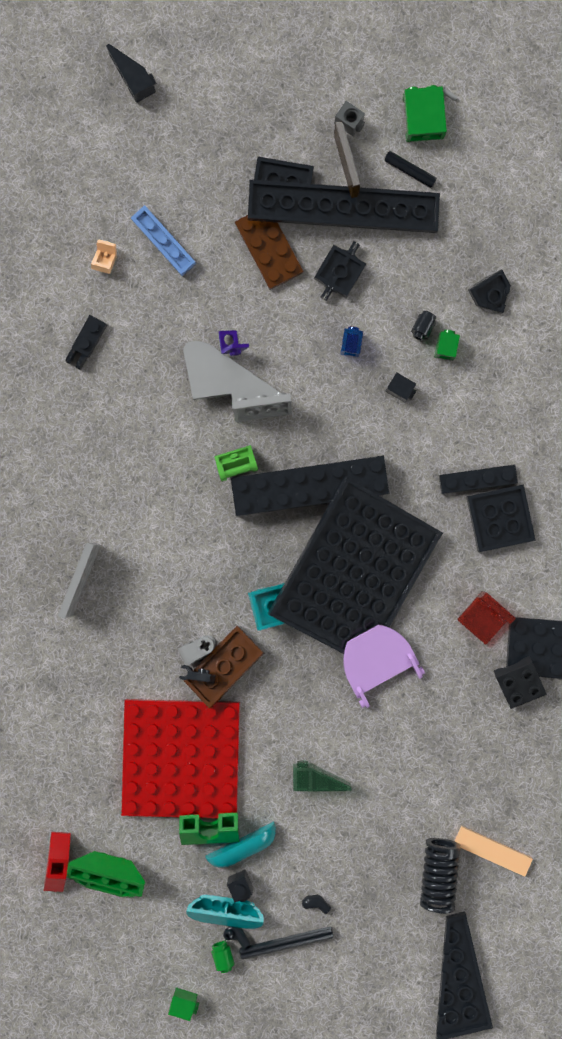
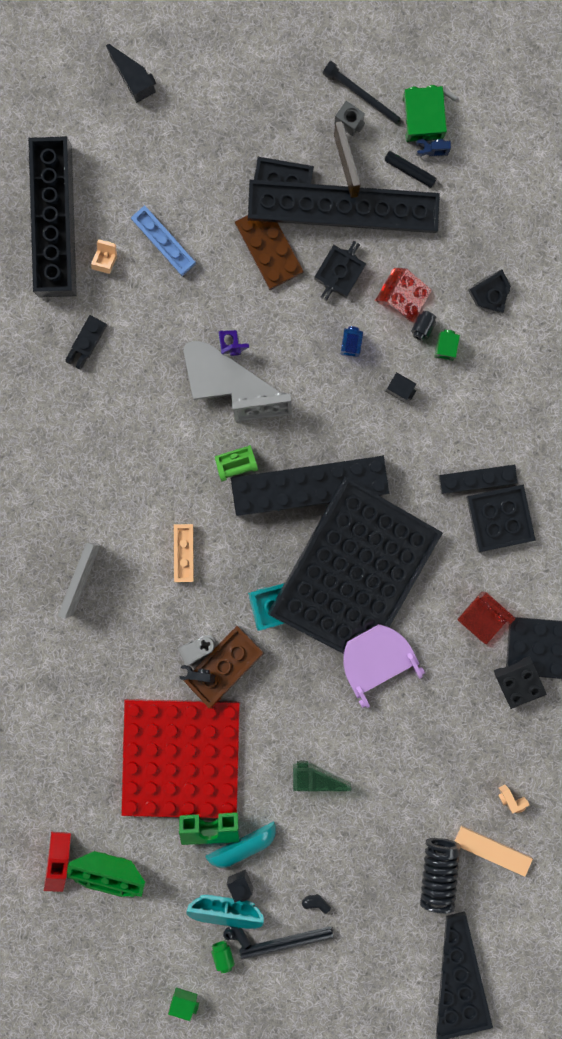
none -> black brick [28,136,77,298]
none -> light nougat plate [174,524,194,582]
none -> black piece [322,61,401,124]
none -> clear red bracket [375,268,431,322]
none -> dark blue plate [416,139,451,157]
none -> light nougat bracket [498,785,530,813]

